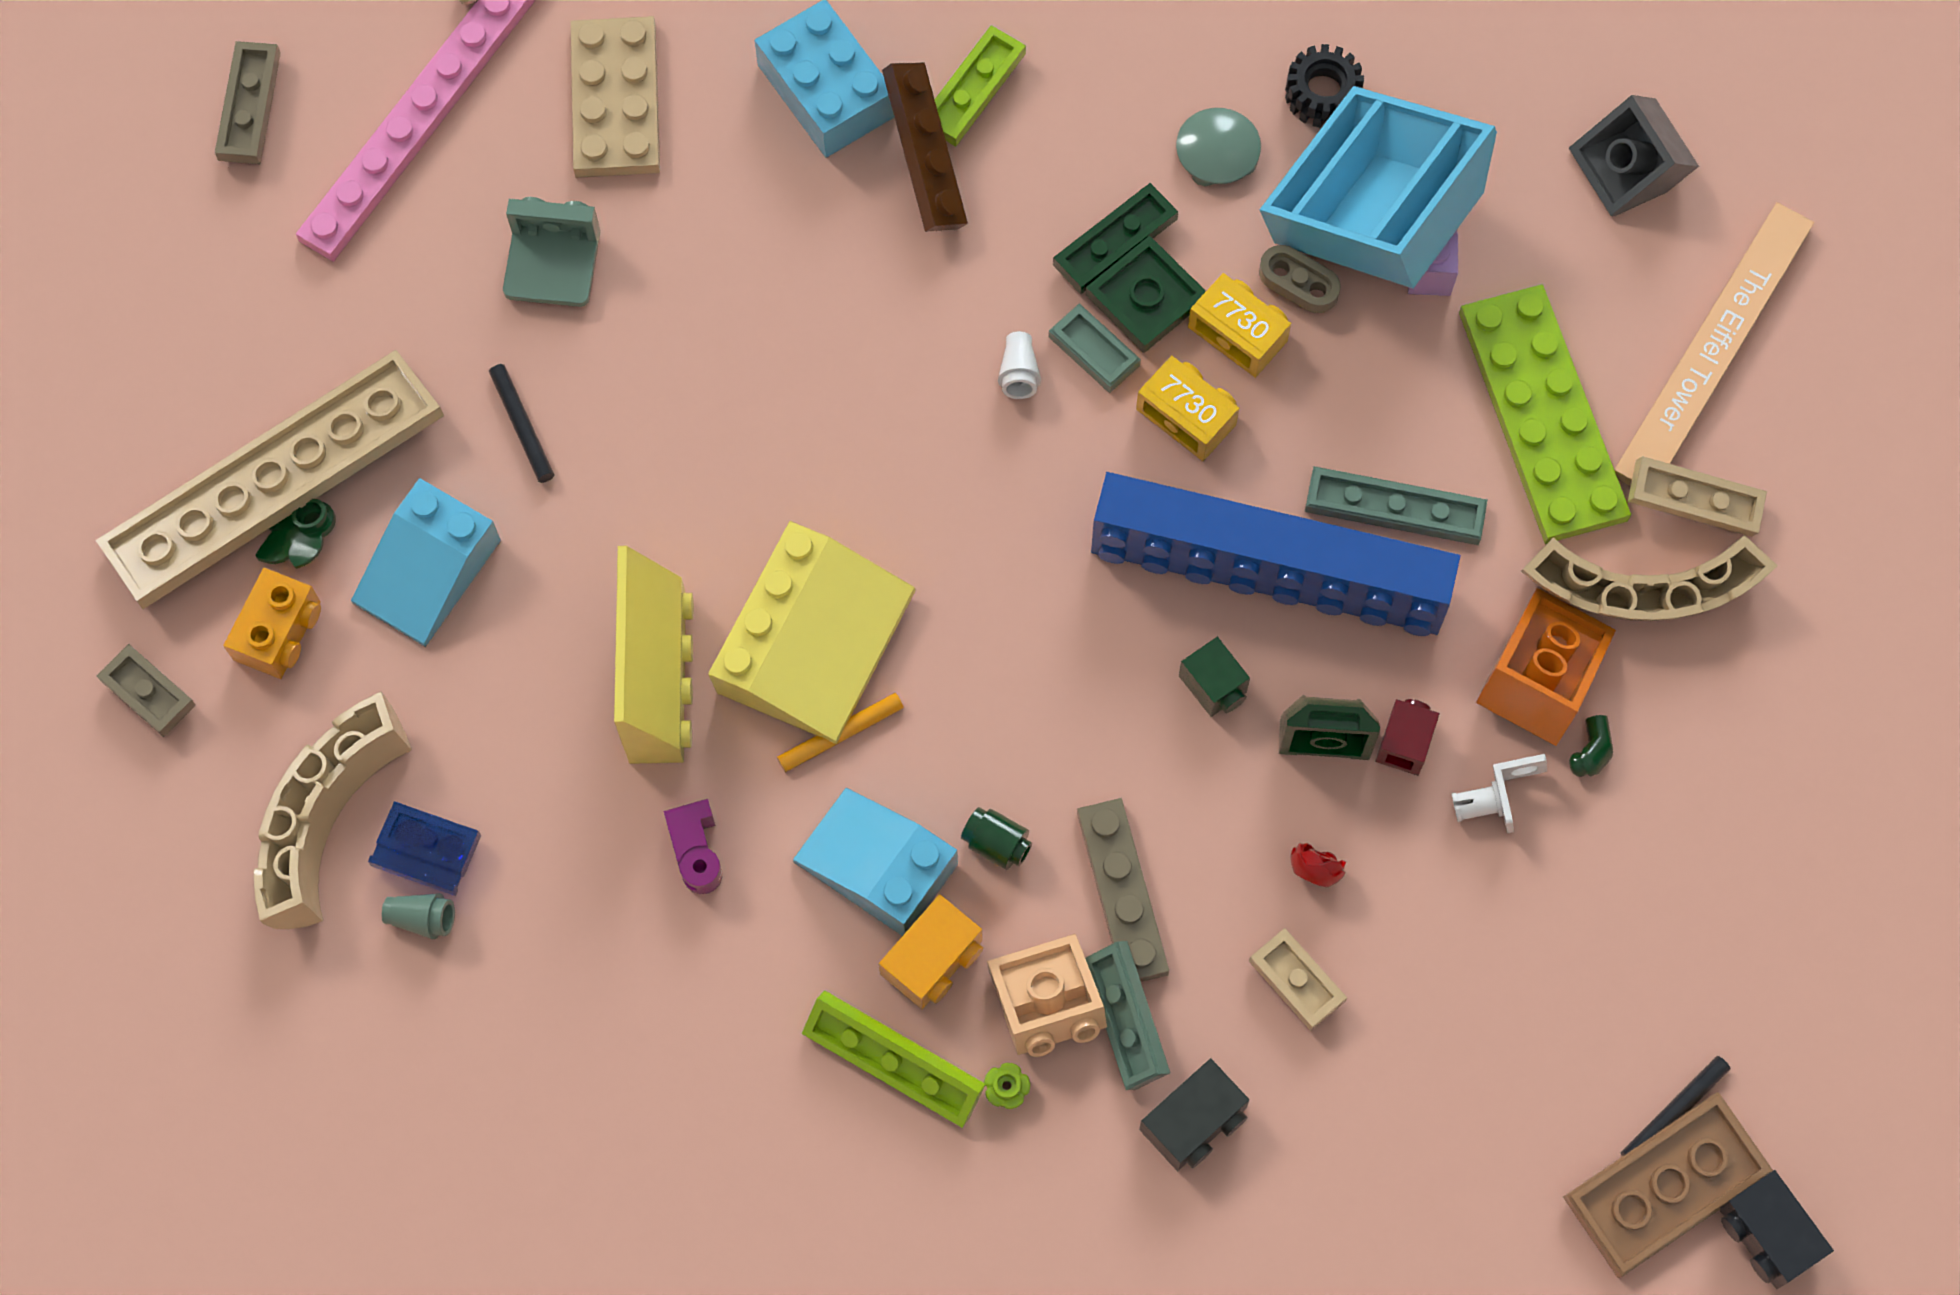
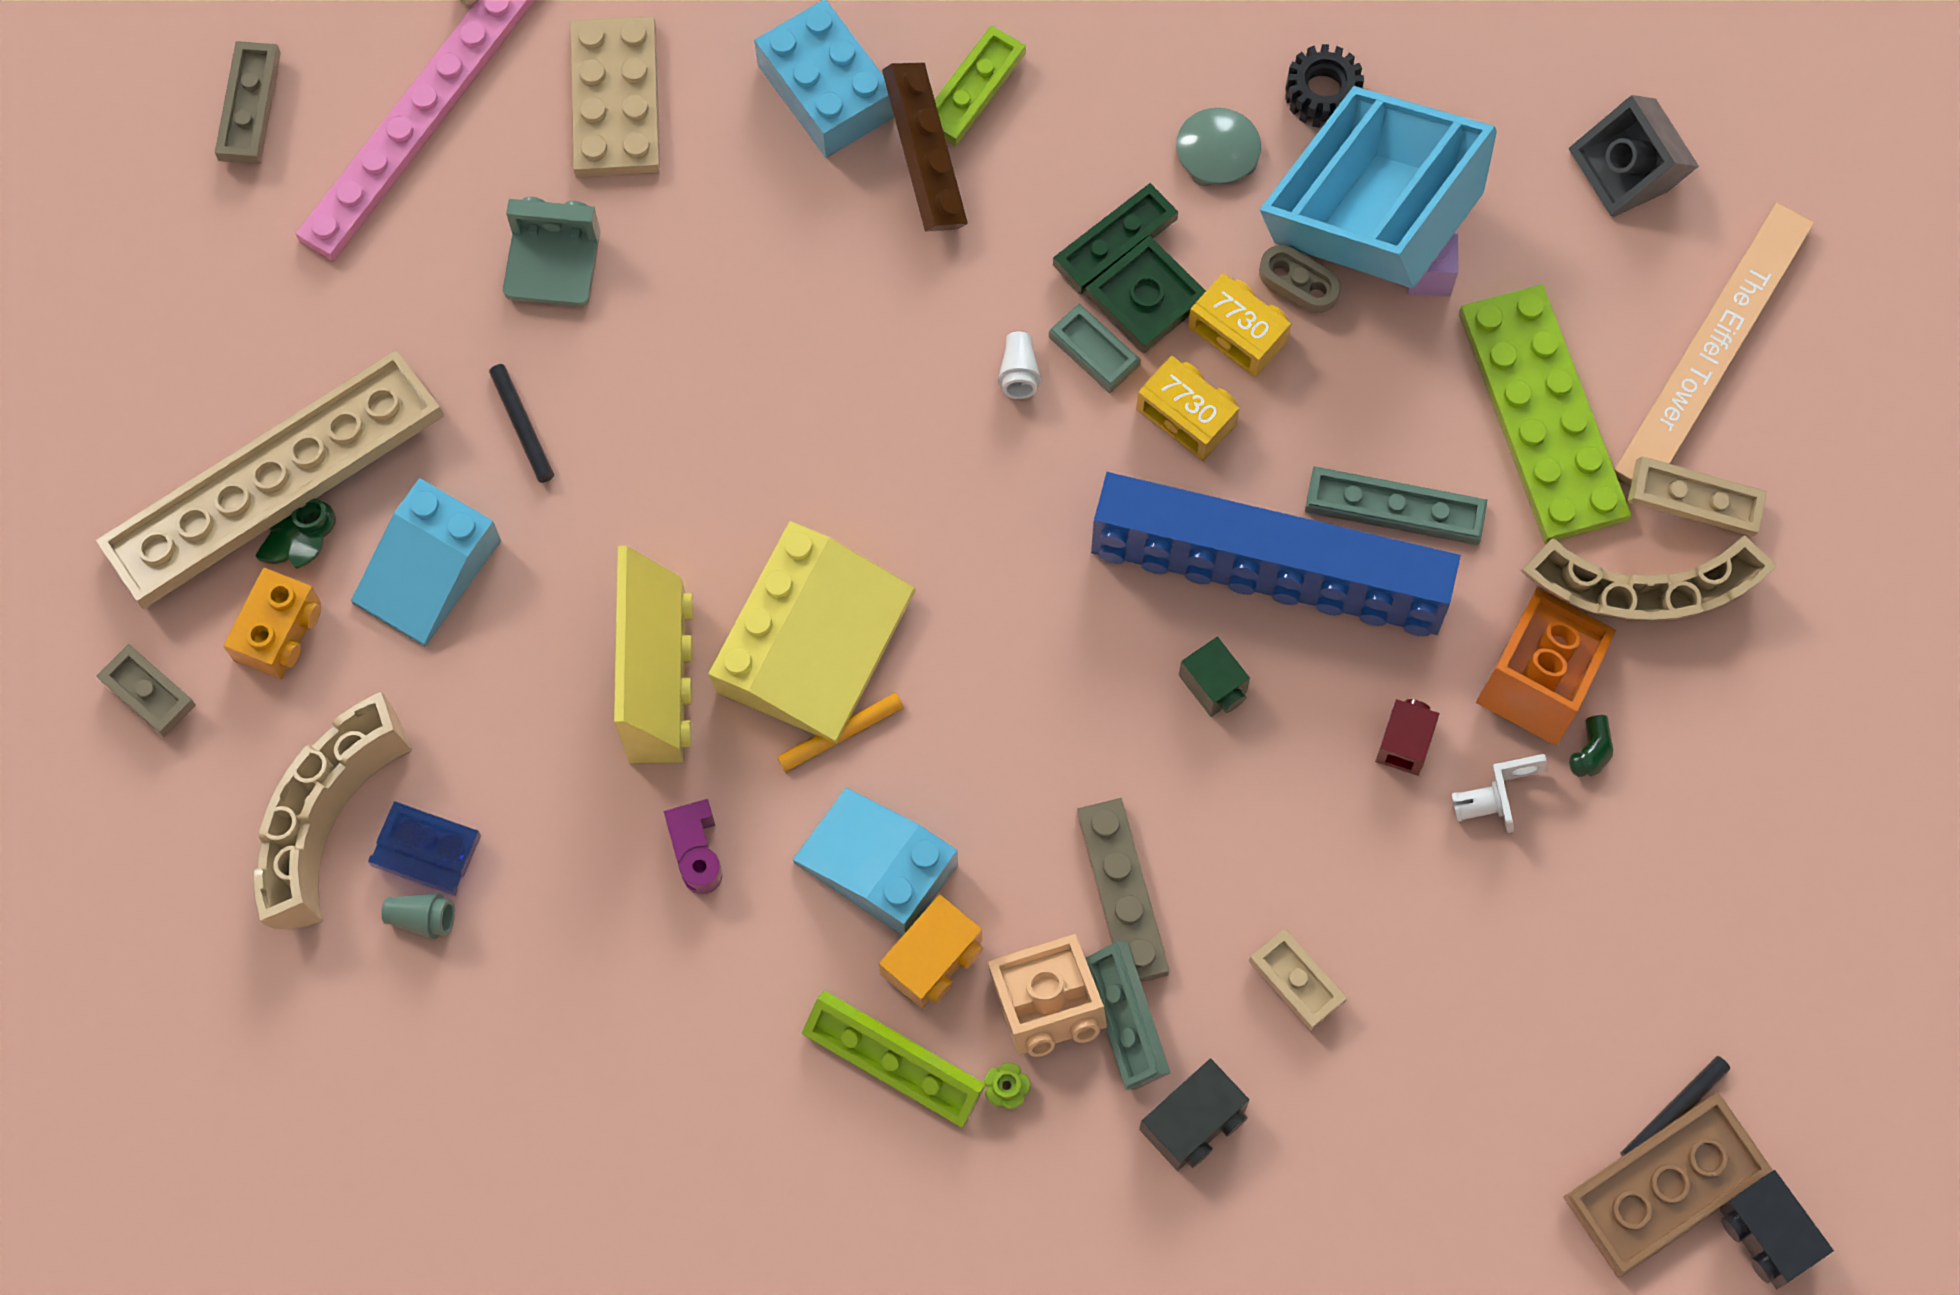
dark green brick [961,807,1032,870] -> none
dark green slope [1279,695,1380,760] -> none
red plate [1290,843,1346,888] -> none

